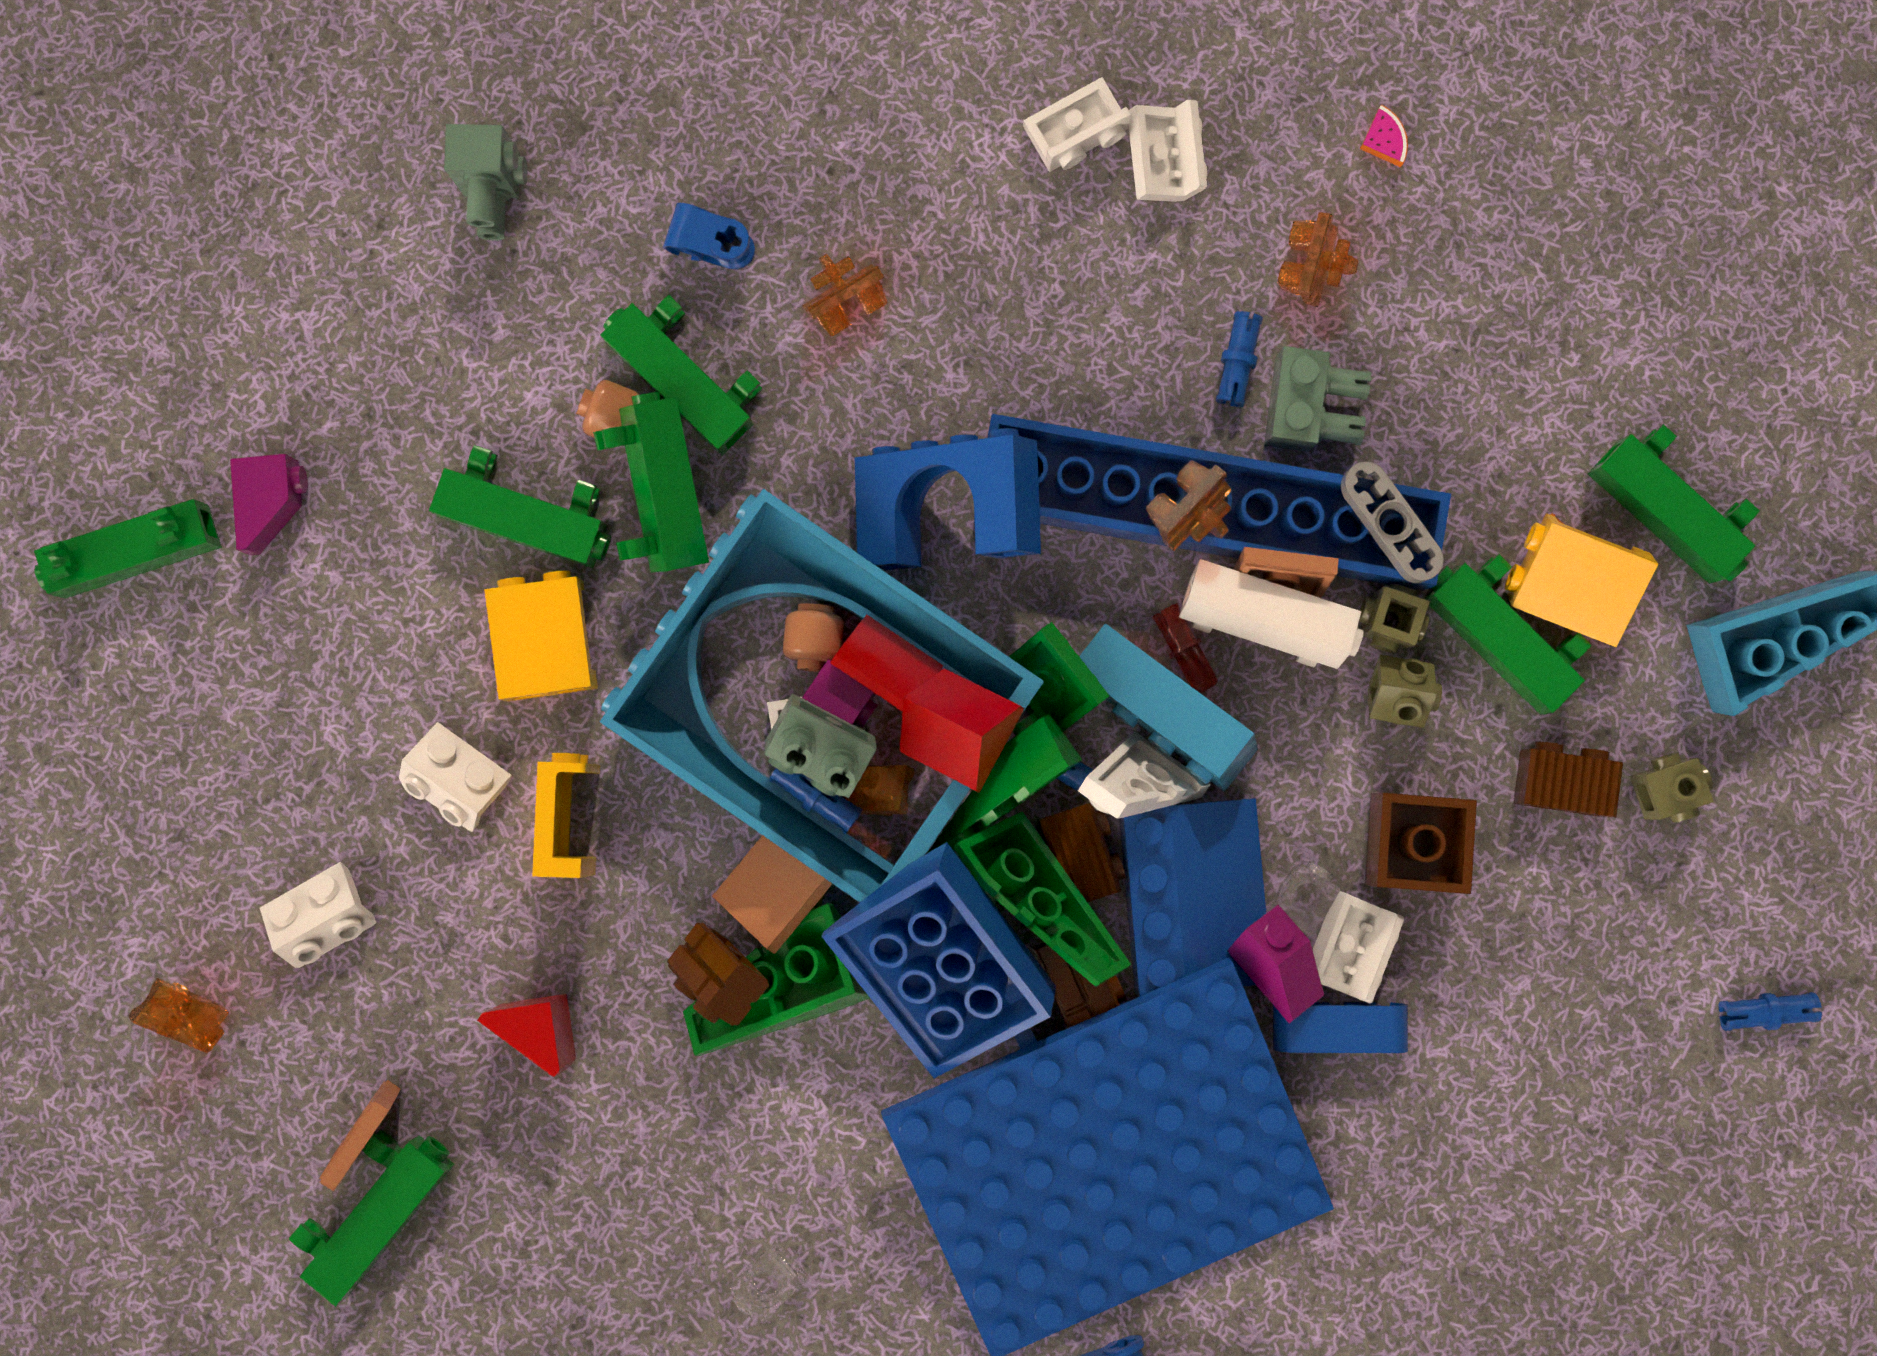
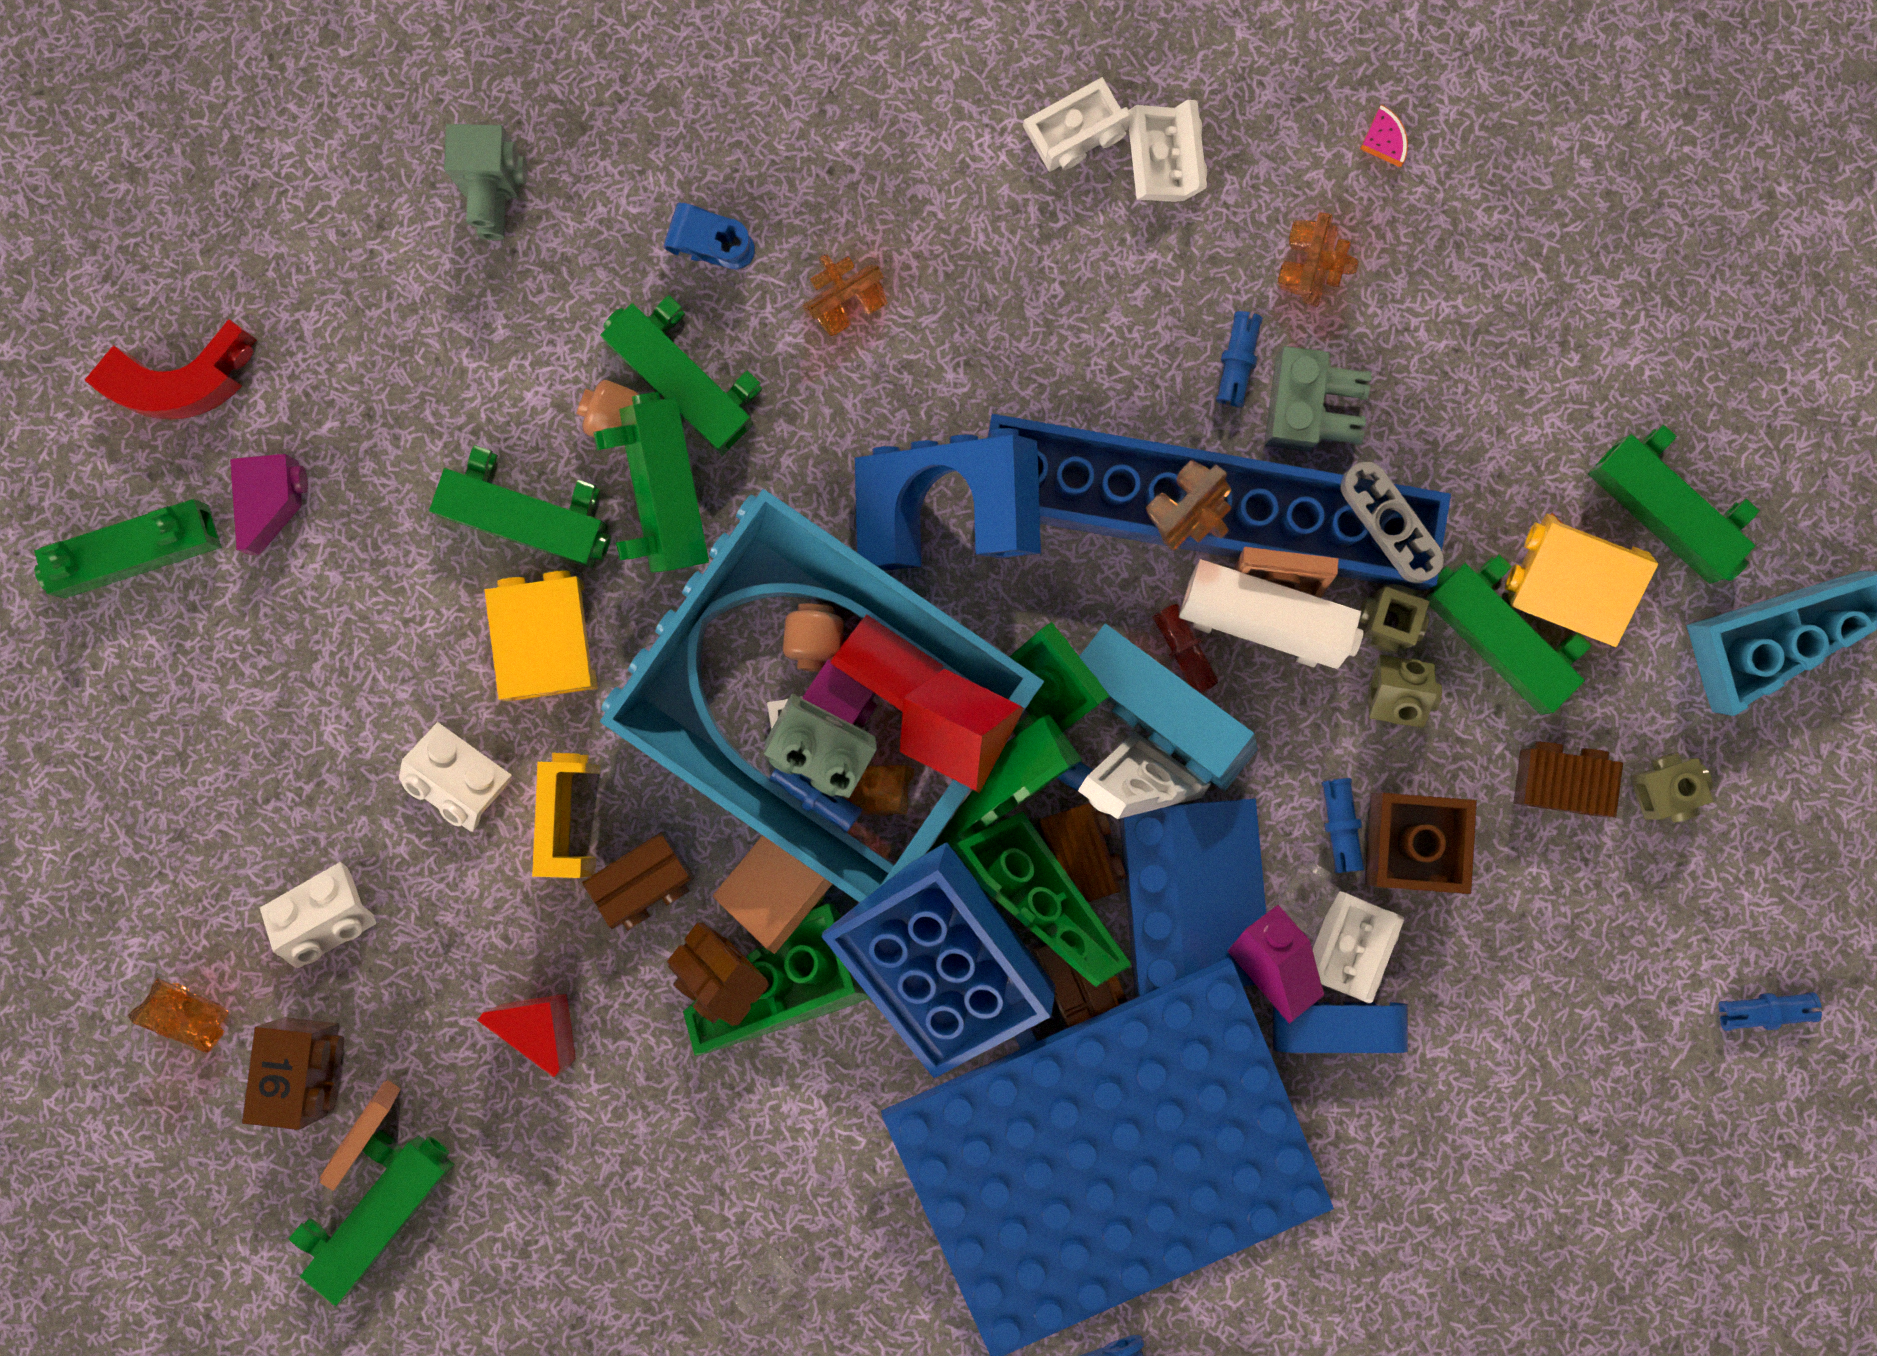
none -> red arch [84,319,257,420]
none -> reddish brown brick [242,1017,344,1130]
none -> reddish brown brick [582,831,695,931]
none -> blue pin [1322,778,1365,873]

